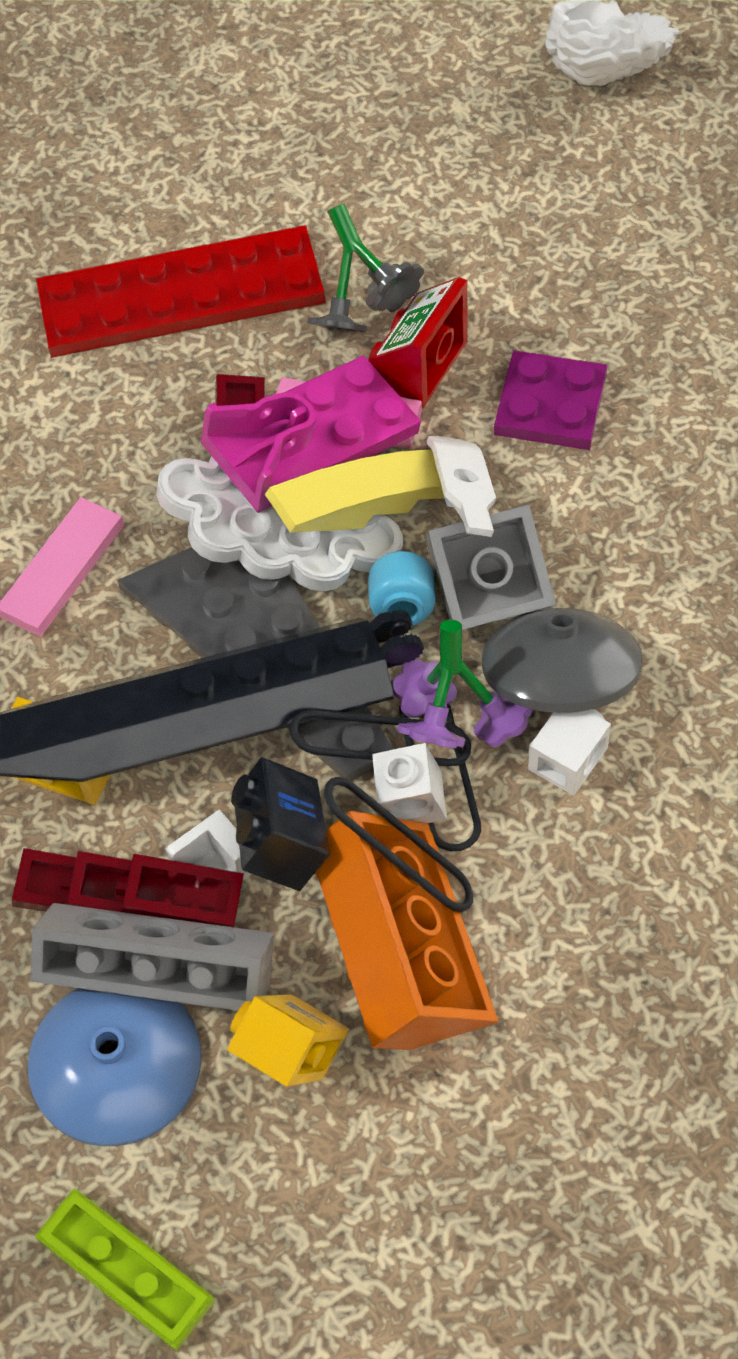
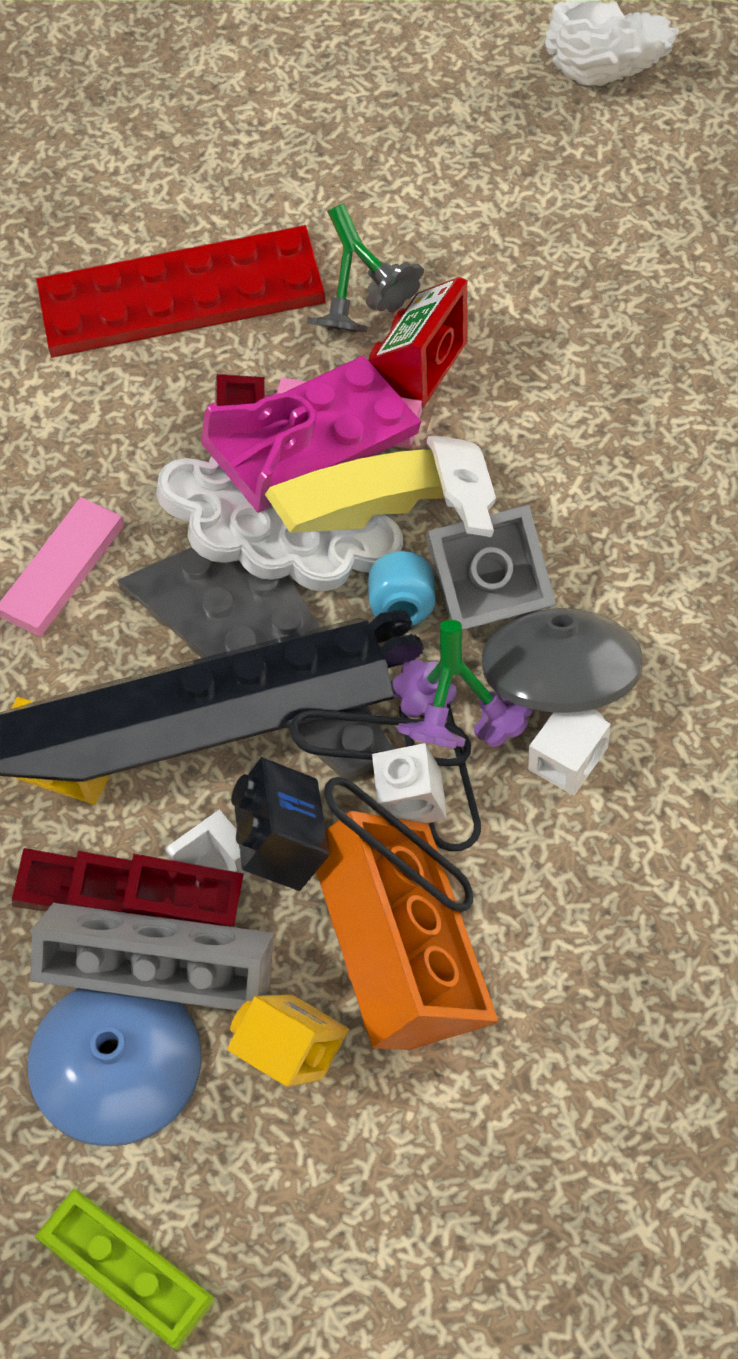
magenta plate [494,350,608,450] -> none

